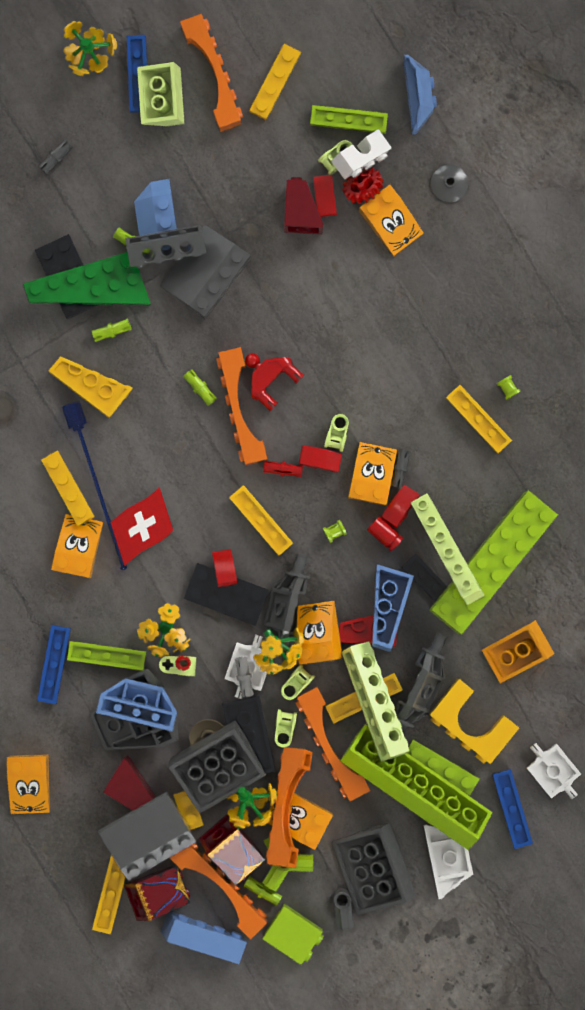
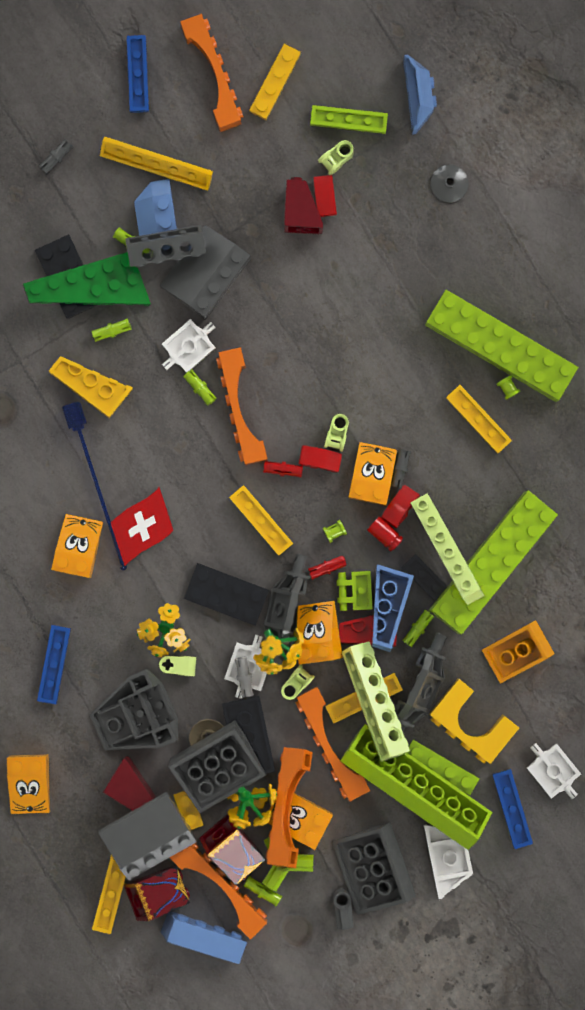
yellow plate [41,450,95,526] -> none
yellow plant [63,21,117,76] -> none
lime plate [67,641,147,671] -> none
medium blue wedge [96,678,177,731] -> none
yellowish green slope [137,62,184,126] -> none
red pin [175,655,191,671] -> none
red slope [212,549,237,587] -> none
red connector [245,353,304,411] -> none
lime brick [262,903,324,965] -> none
yellowish green piece [275,709,297,747] -> none
white arch [332,129,392,179] -> none
red gear [342,167,384,204] -> none
light orange slope [359,184,424,257] -> none
none -> yellow plate [100,137,213,191]
none -> white plate [162,319,216,373]
none -> red axle [308,556,347,580]
none -> lime plate [336,571,372,611]
none -> lime pin [402,610,434,648]
none -> lime brick [425,290,579,402]

